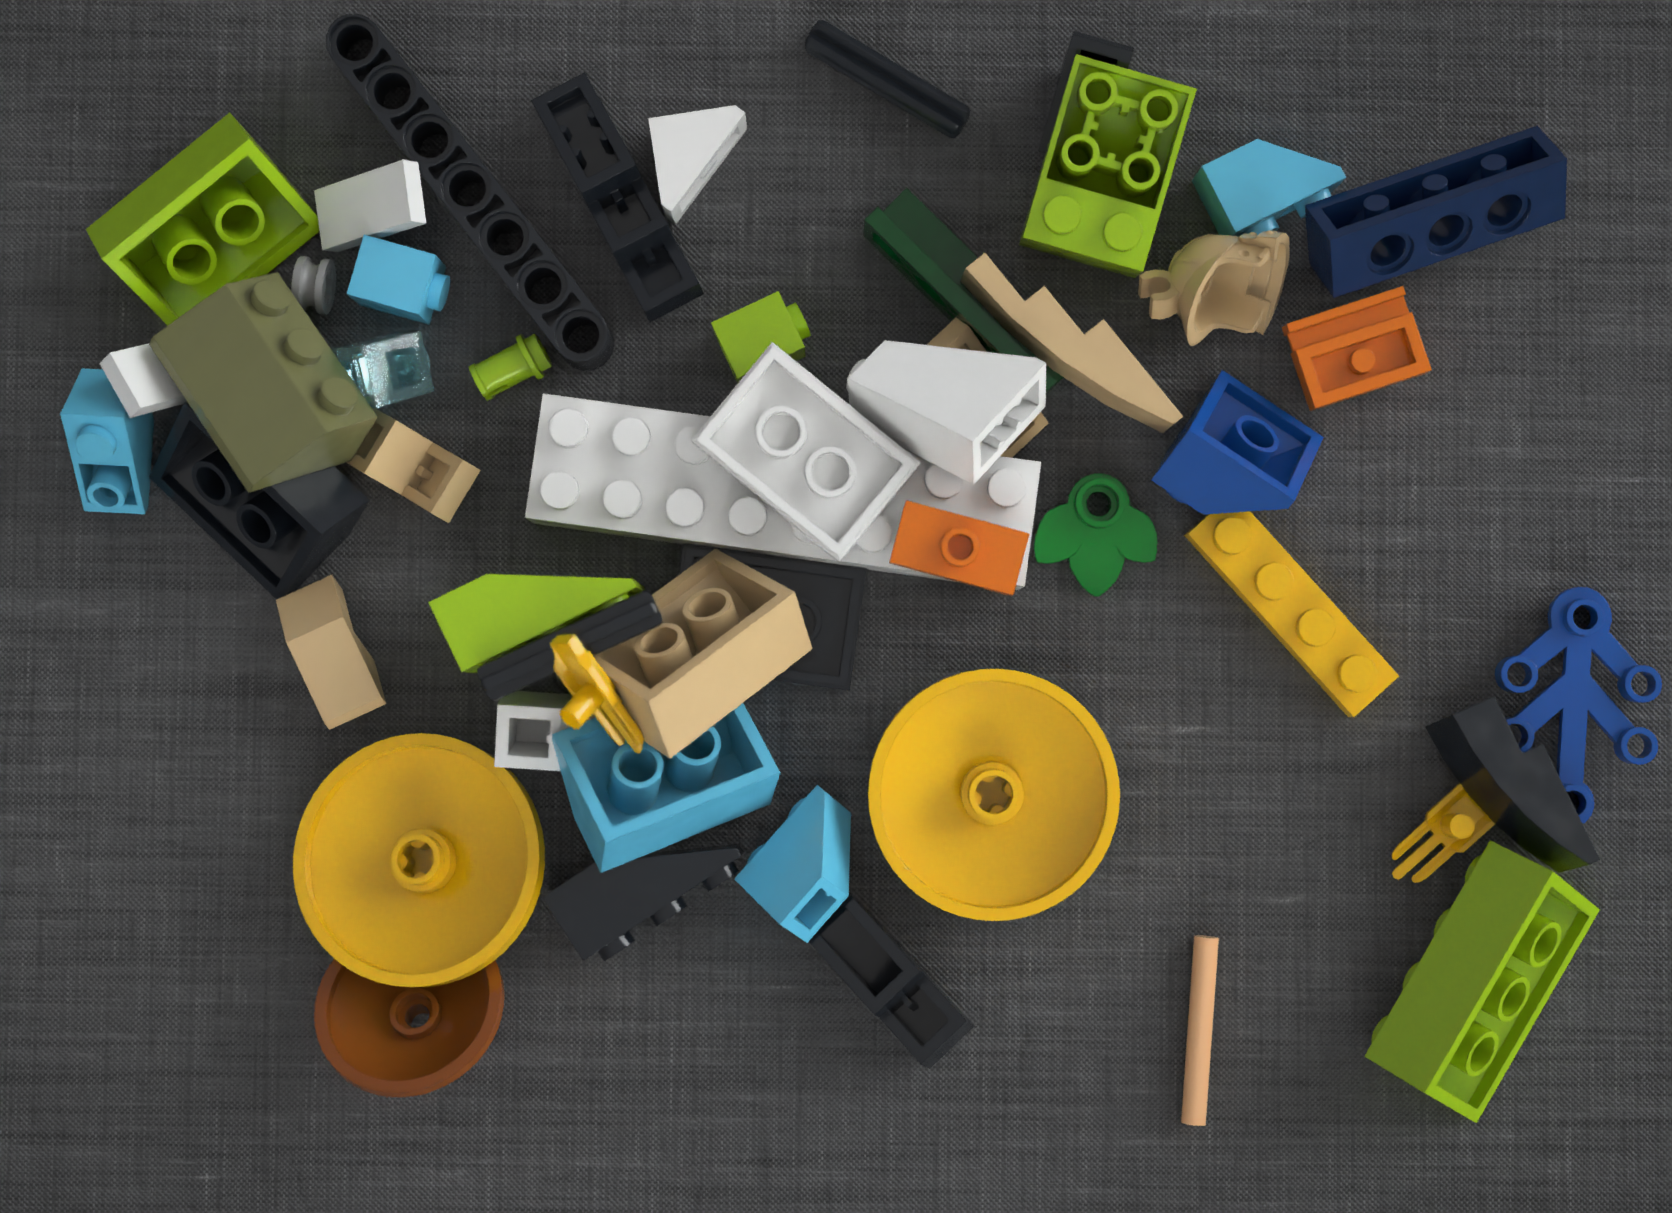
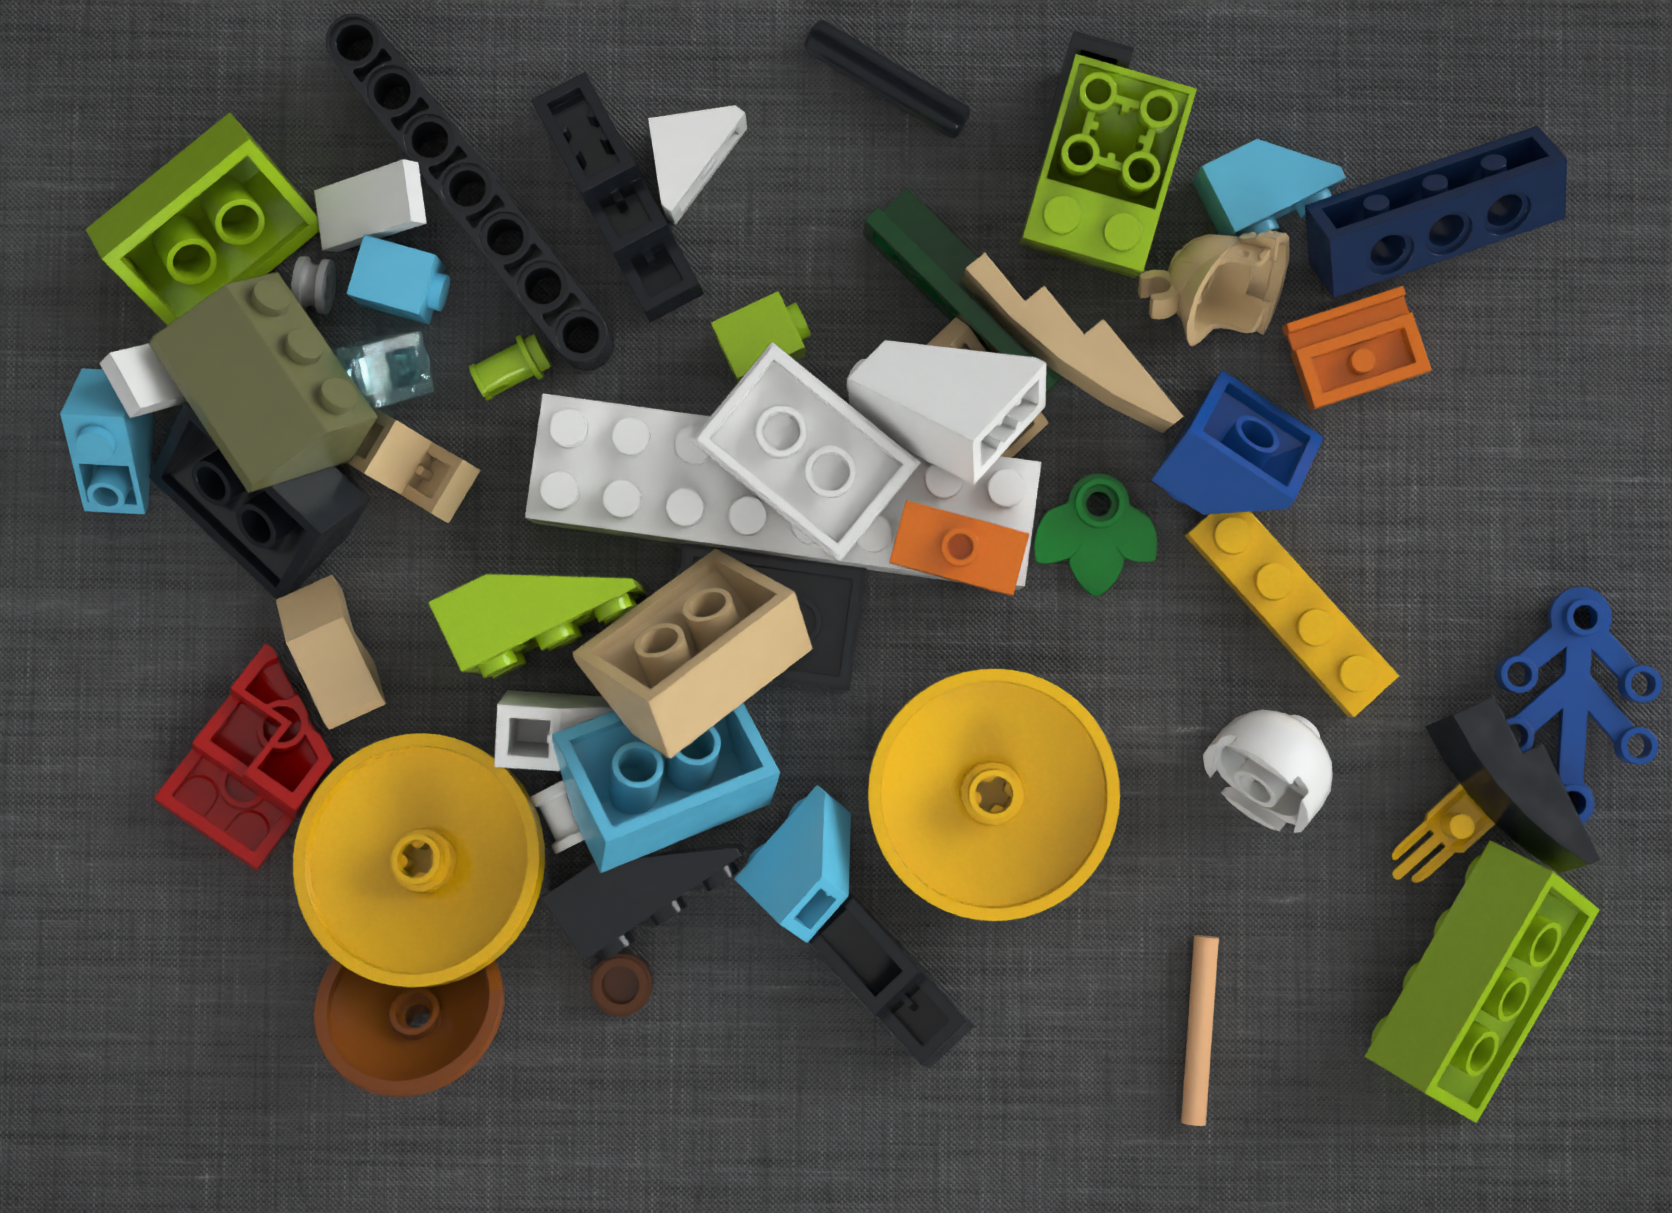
black axle [477,591,662,701] -> none
yellow piece [550,634,644,754] -> none
none -> red slope [154,643,333,872]
none -> white bush [530,780,584,854]
none -> reddish brown tile [590,952,653,1016]
none -> white cylinder [1203,710,1333,833]

